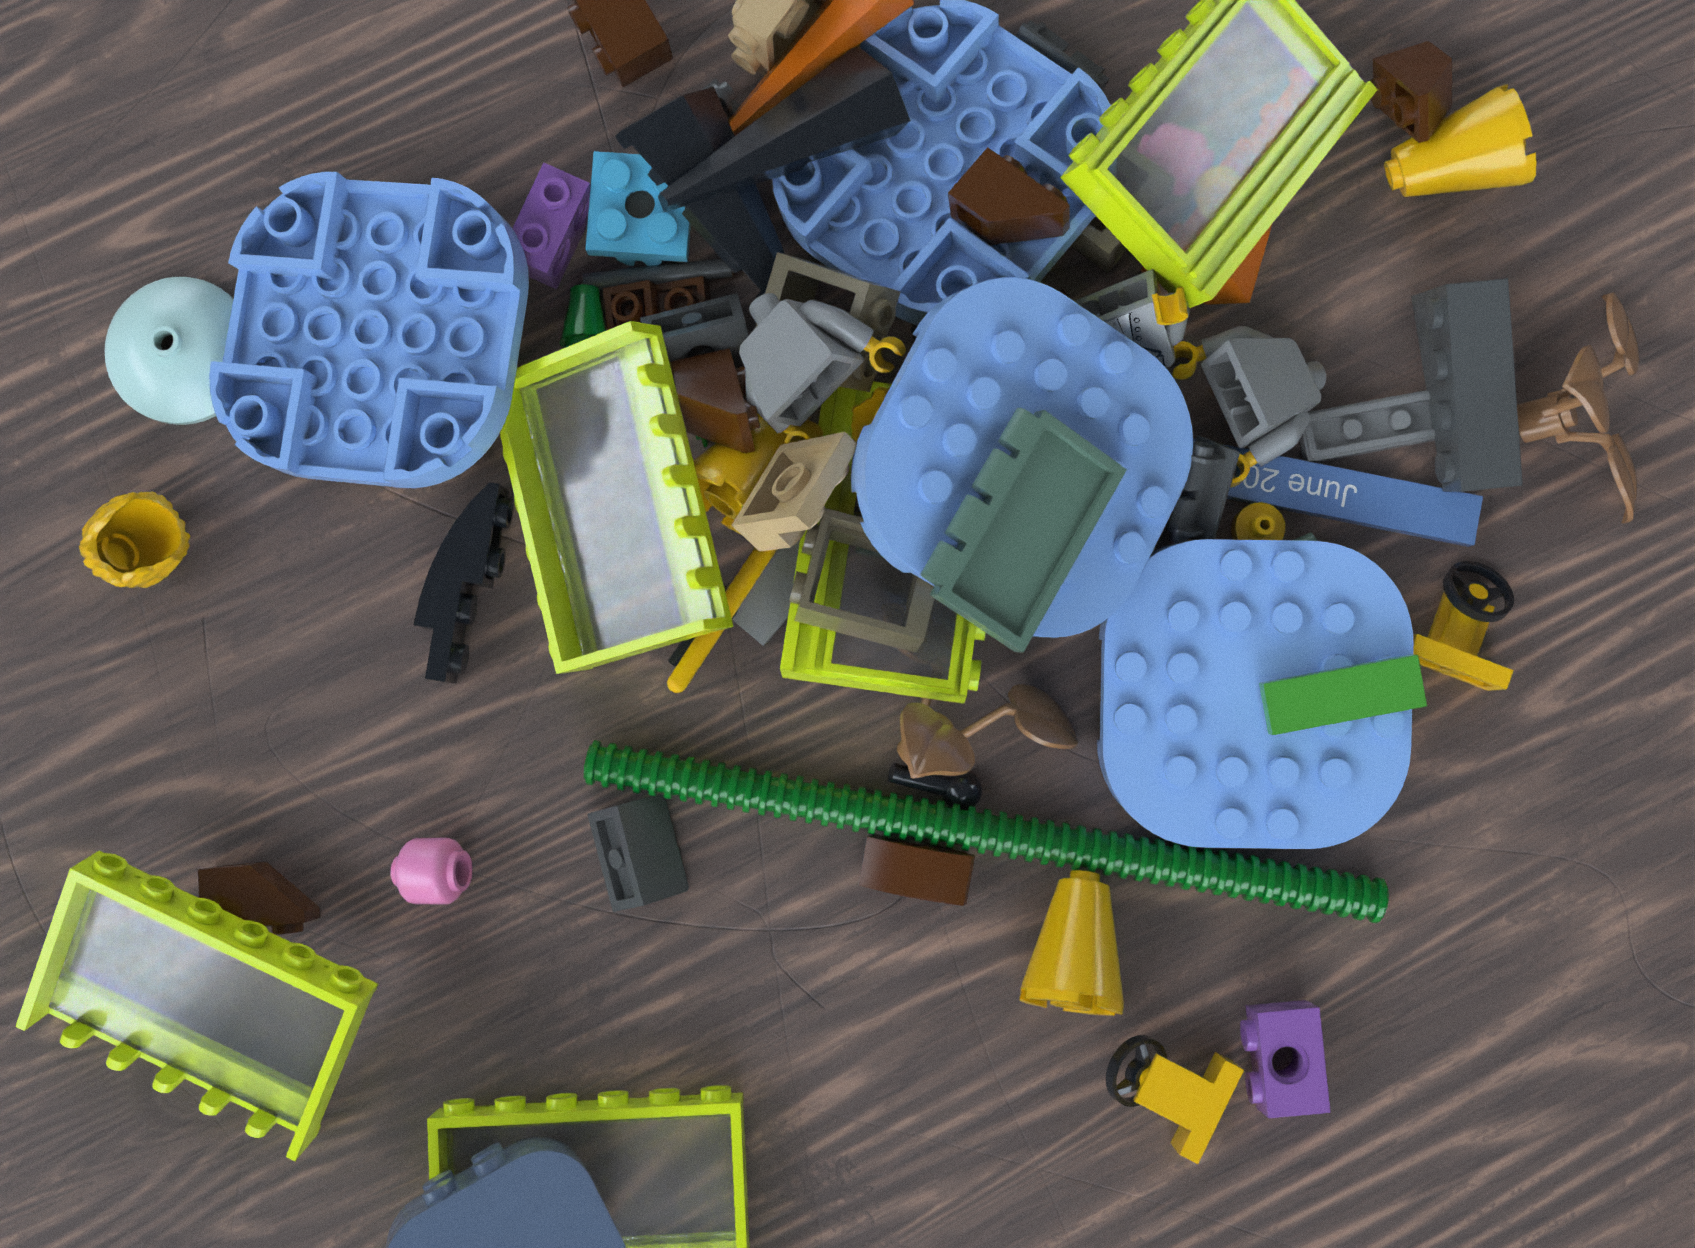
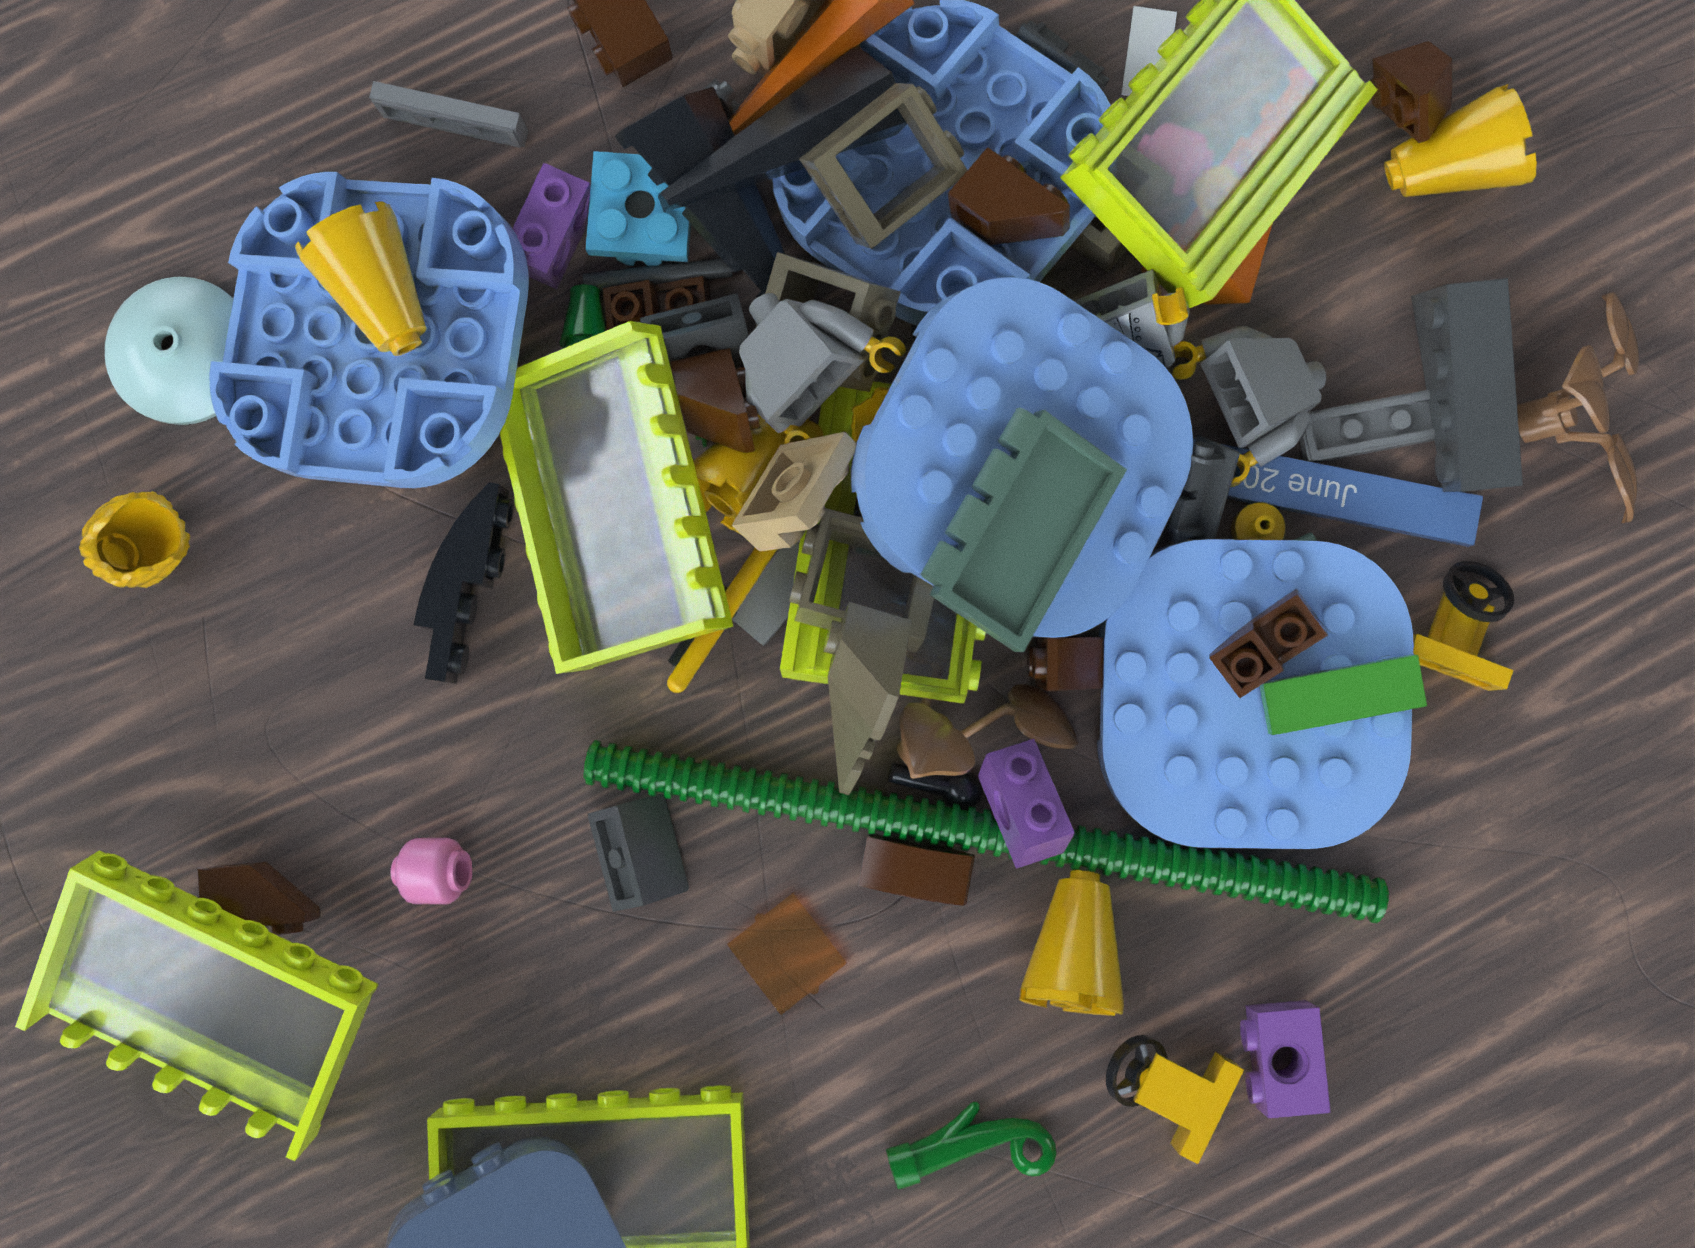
none -> yellow cone [295,201,426,356]
none -> light grey tile [369,81,528,148]
none -> clear orange piece [727,893,847,1015]
none -> dark tan window [799,83,967,249]
none -> dark tan wedge [823,602,912,795]
none -> green plant [885,1101,1057,1190]
none -> medium lavender brick [978,739,1075,869]
none -> reddish brown slope [1027,636,1103,691]
none -> white sticker [1121,6,1177,101]
none -> reddish brown slope [1209,589,1328,698]

